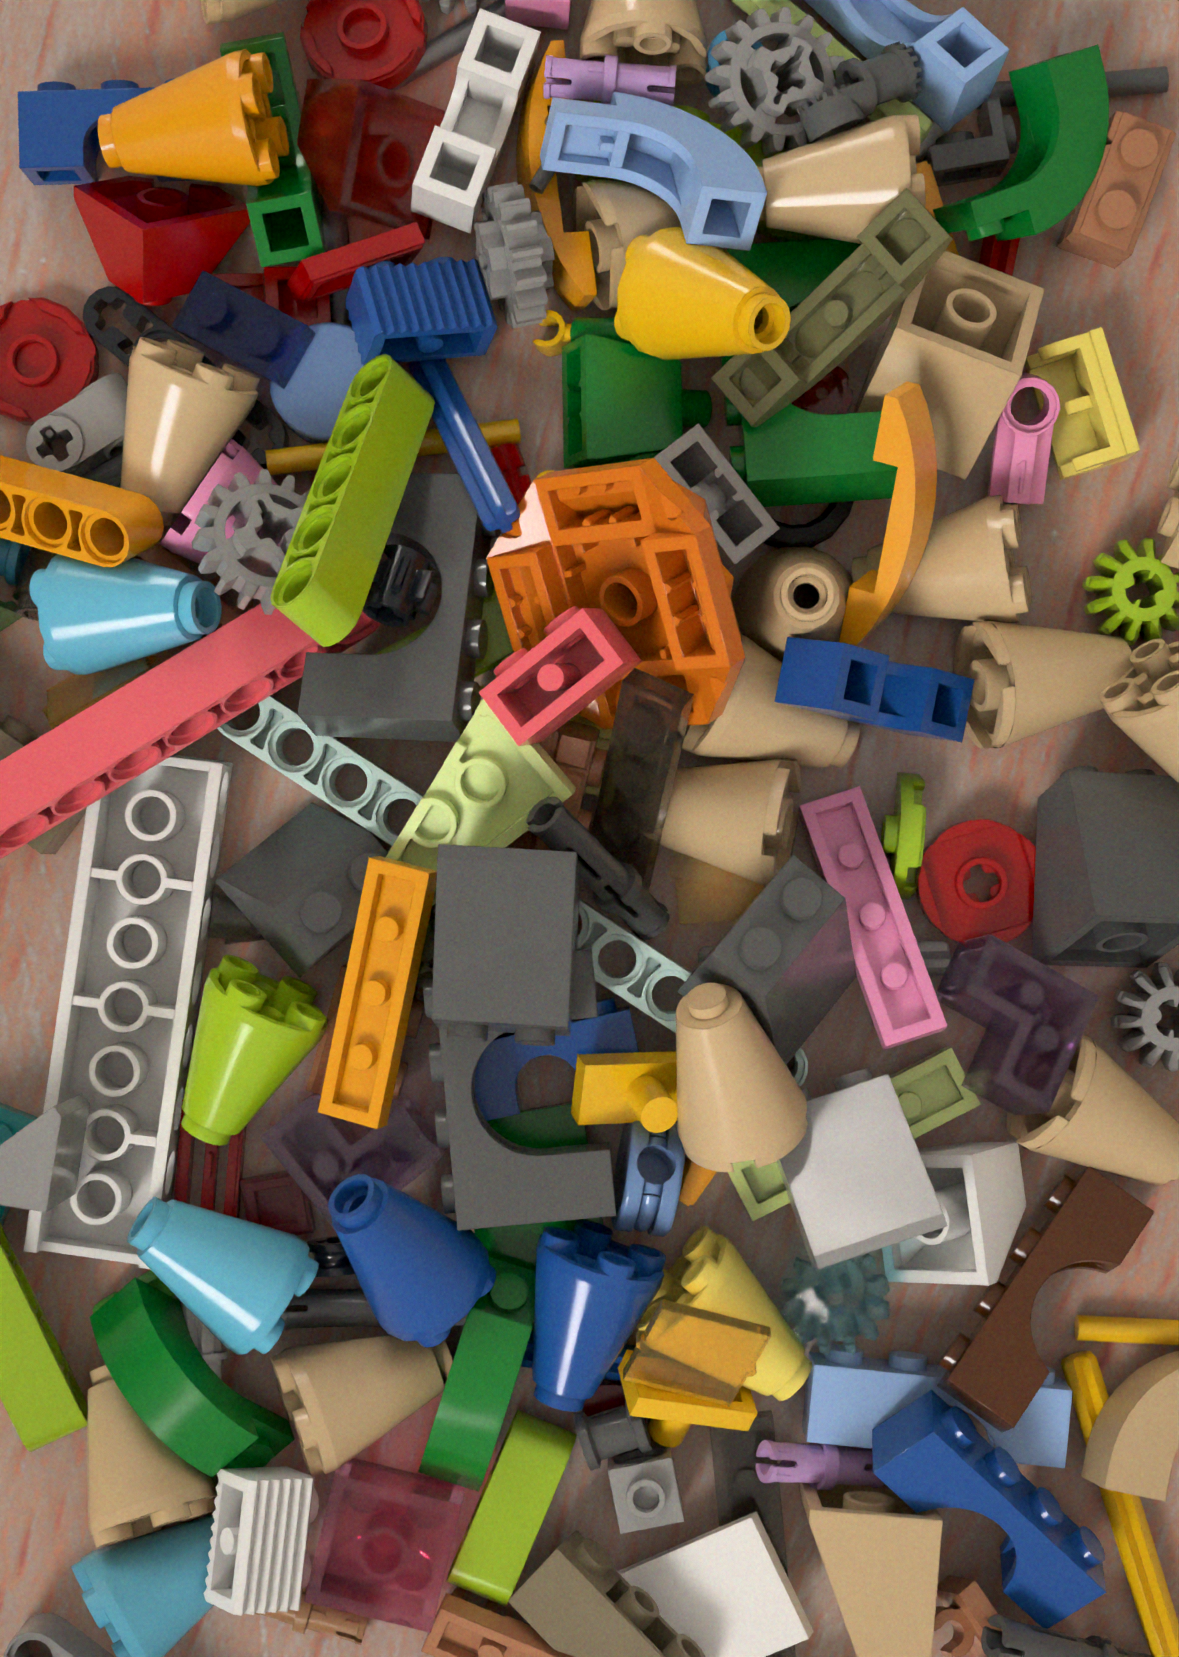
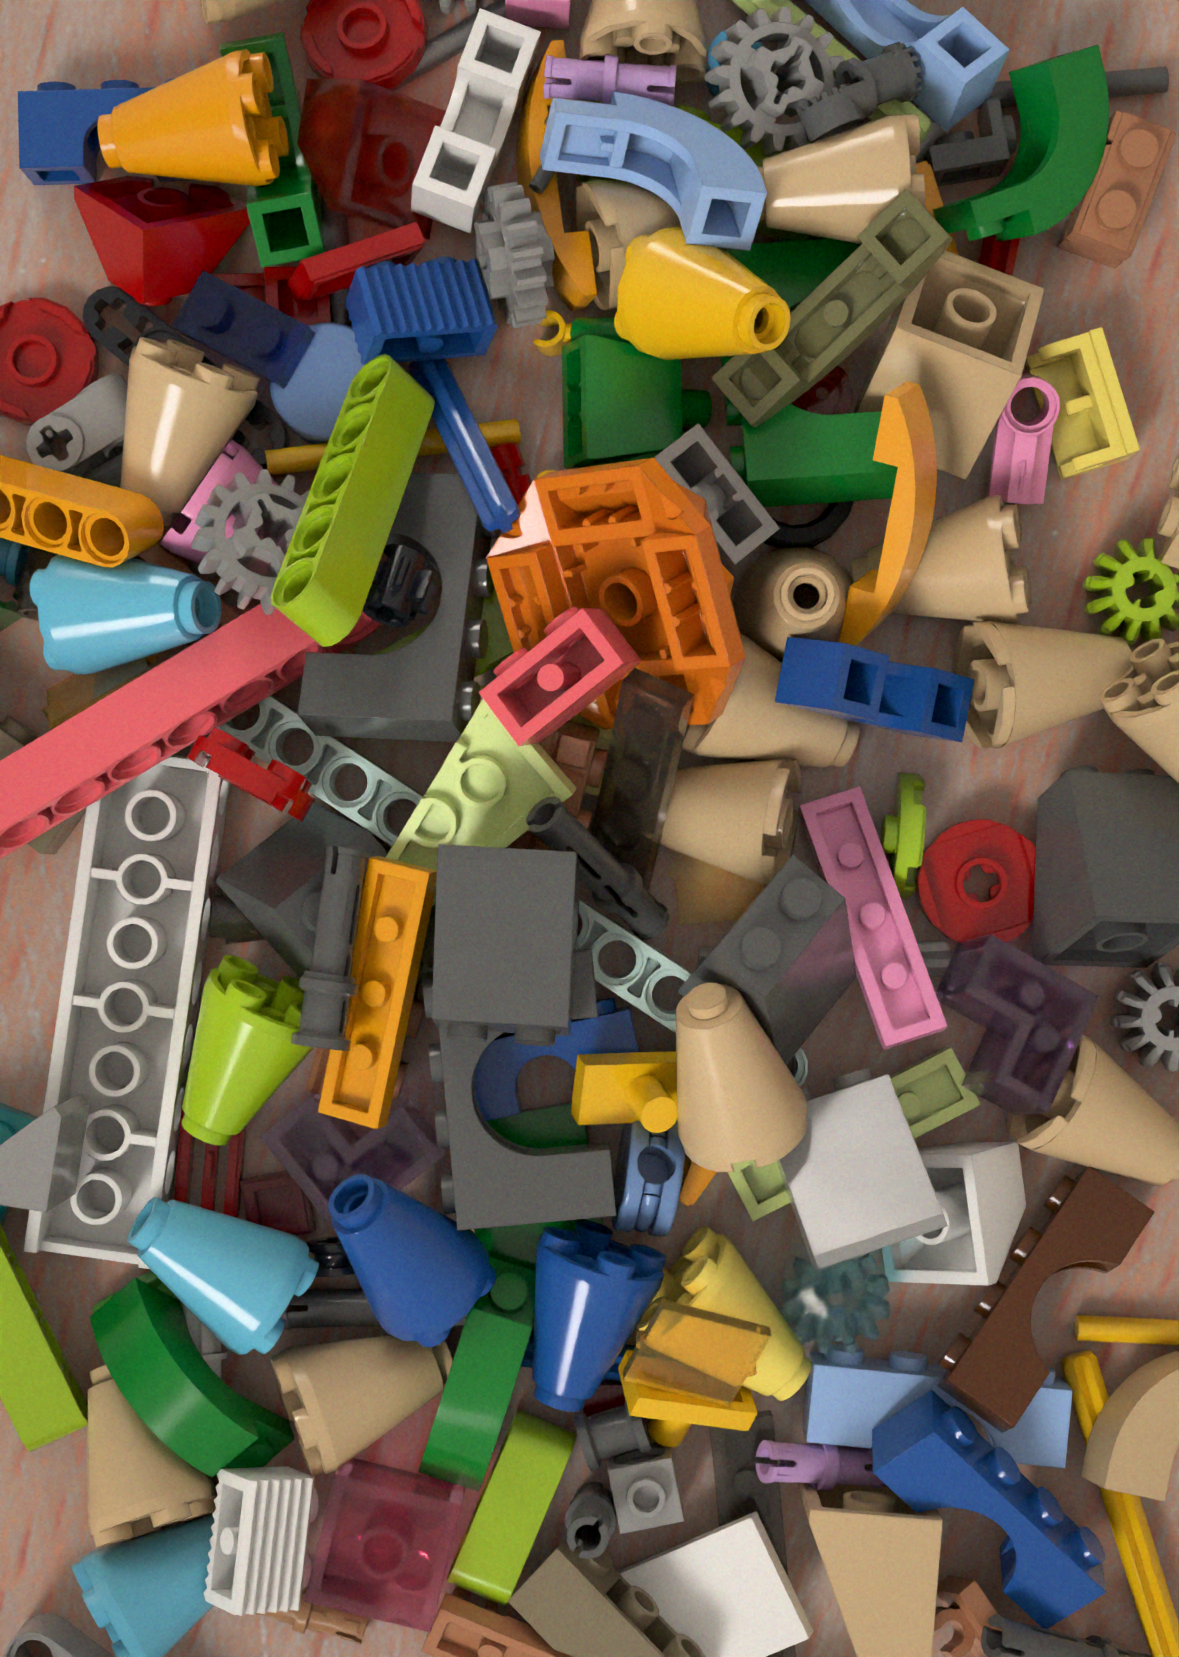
none -> red plate [186,727,315,822]
none -> dark grey pin [291,846,369,1051]
none -> dark grey pin [565,1481,617,1559]

